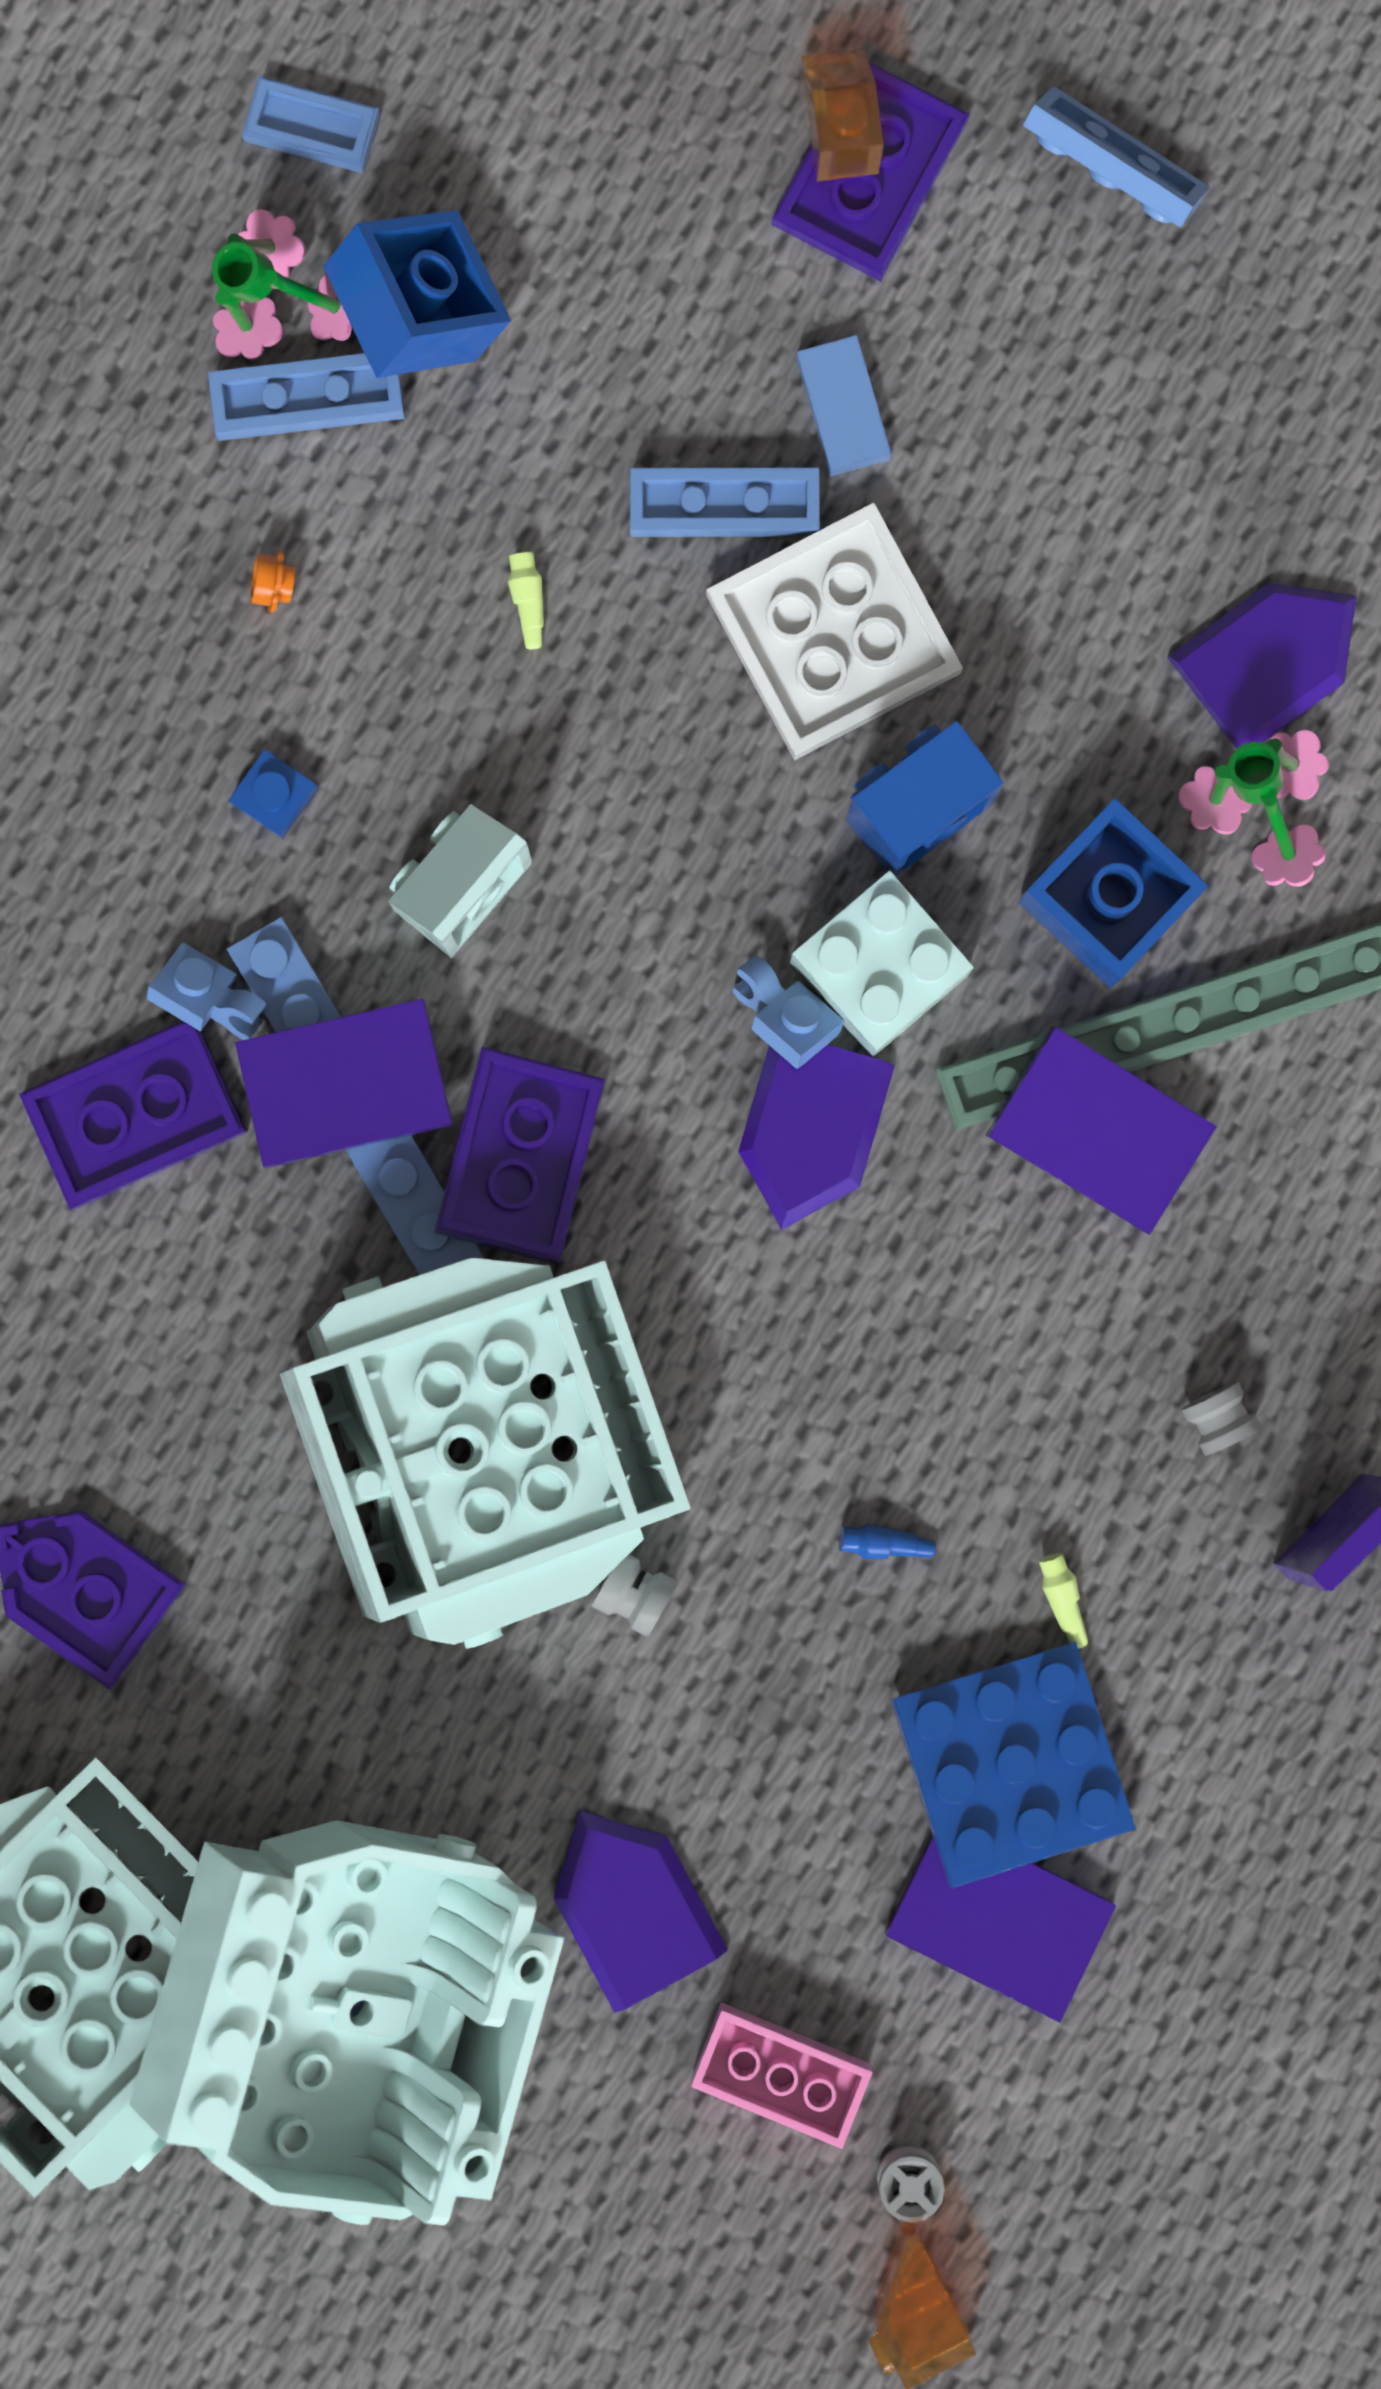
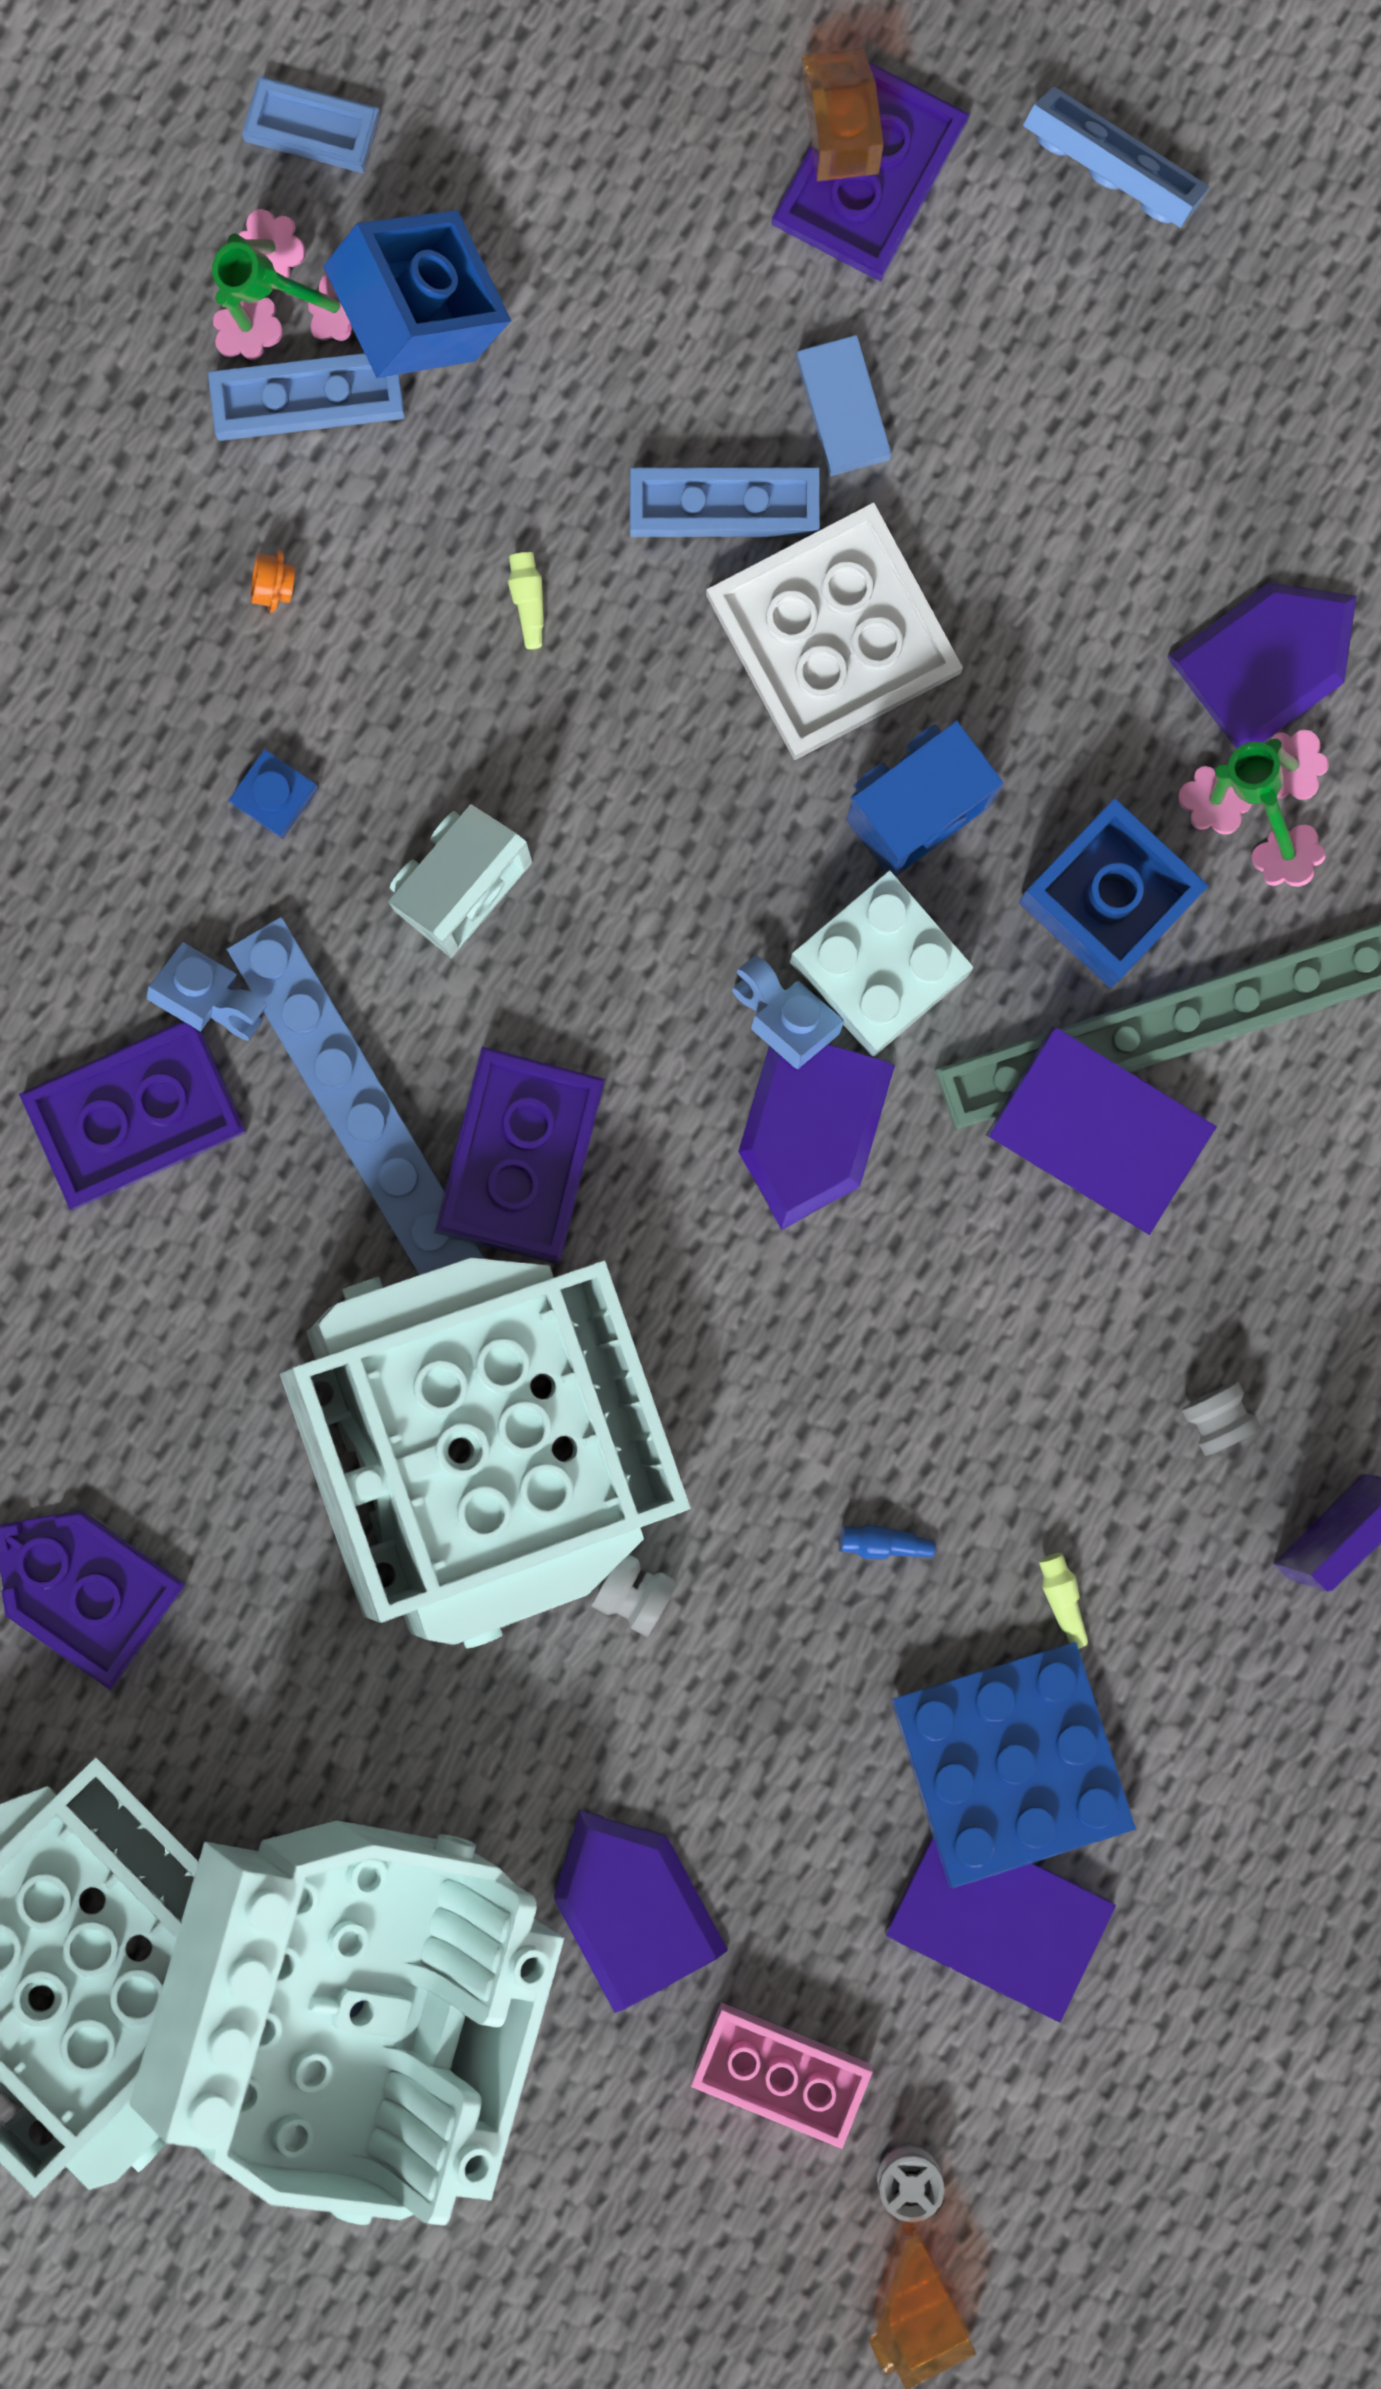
dark purple tile [235,999,453,1169] -> none

